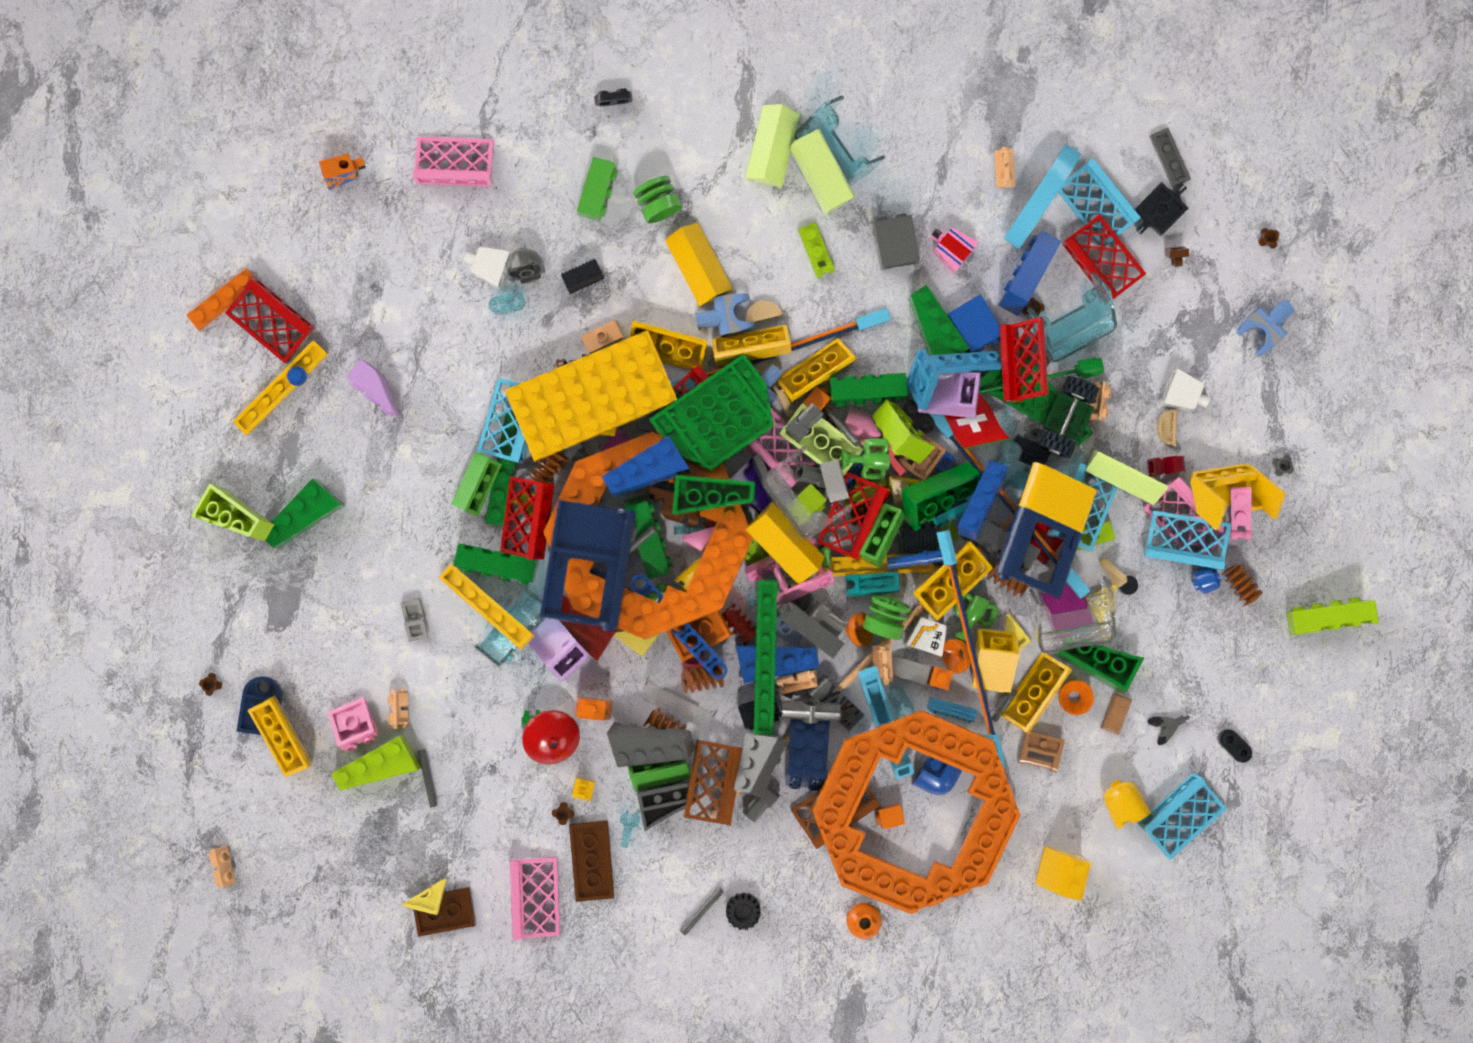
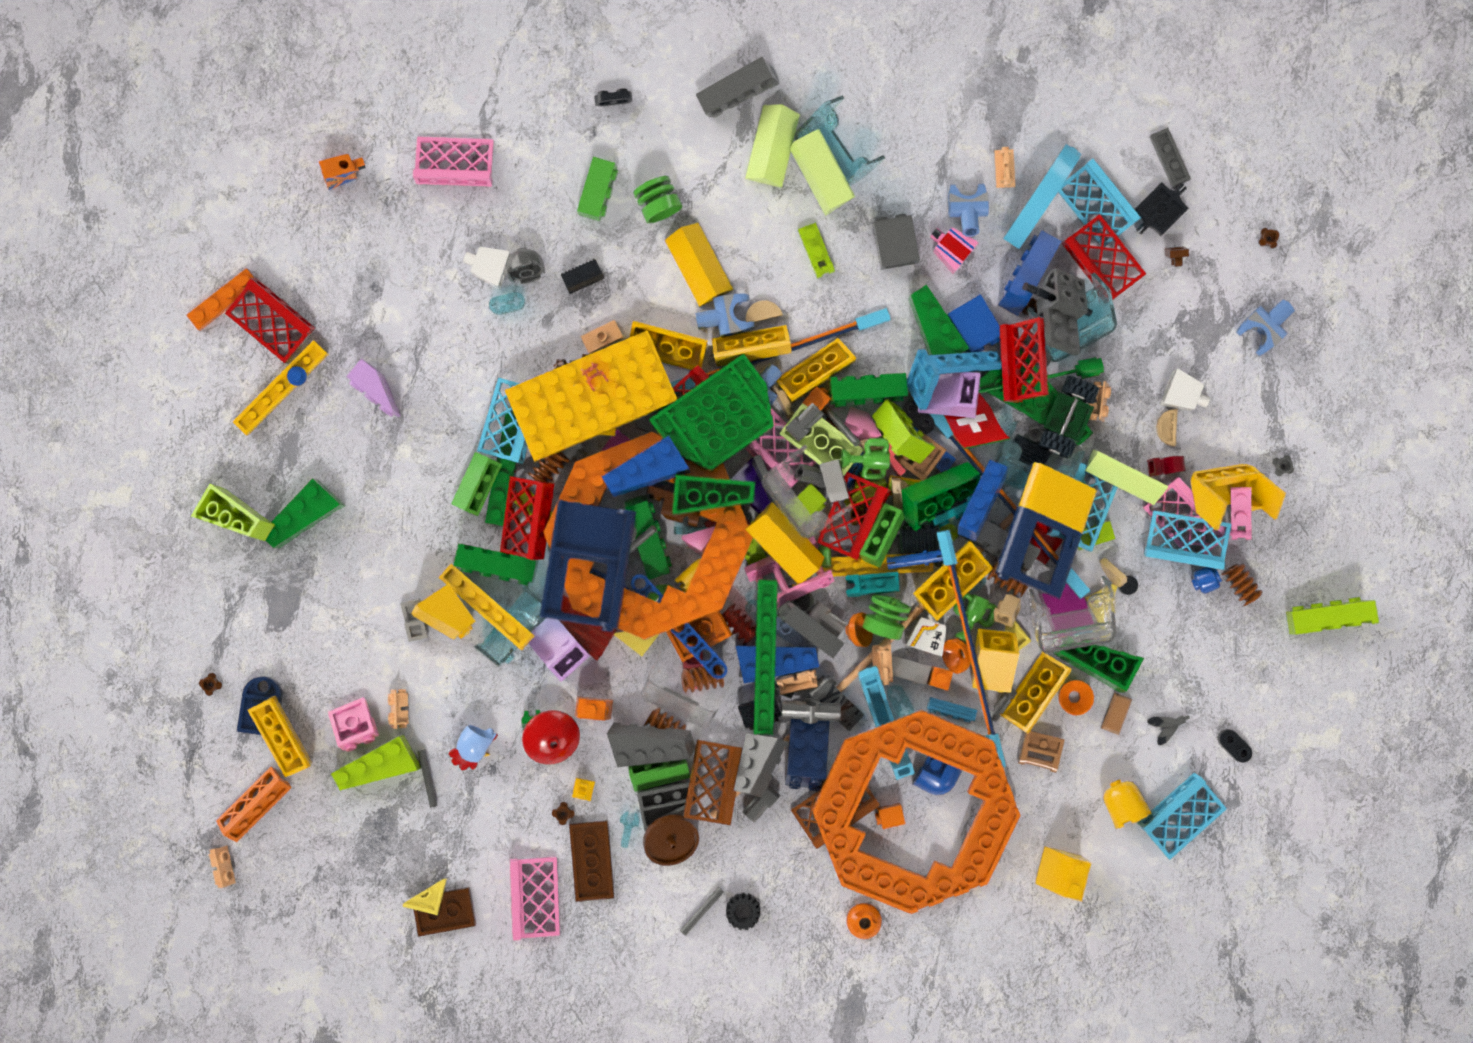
none -> orange fence [216,766,292,842]
none -> yellow slope [411,583,476,640]
none -> light blue piece [448,725,498,771]
none -> piece [581,362,609,392]
none -> reddish brown piece [643,815,699,866]
none -> dark grey wedge [696,57,779,118]
none -> medium blue connector [948,184,989,237]
none -> tan brick [994,594,1021,627]
none -> dark grey piece [1022,268,1092,356]

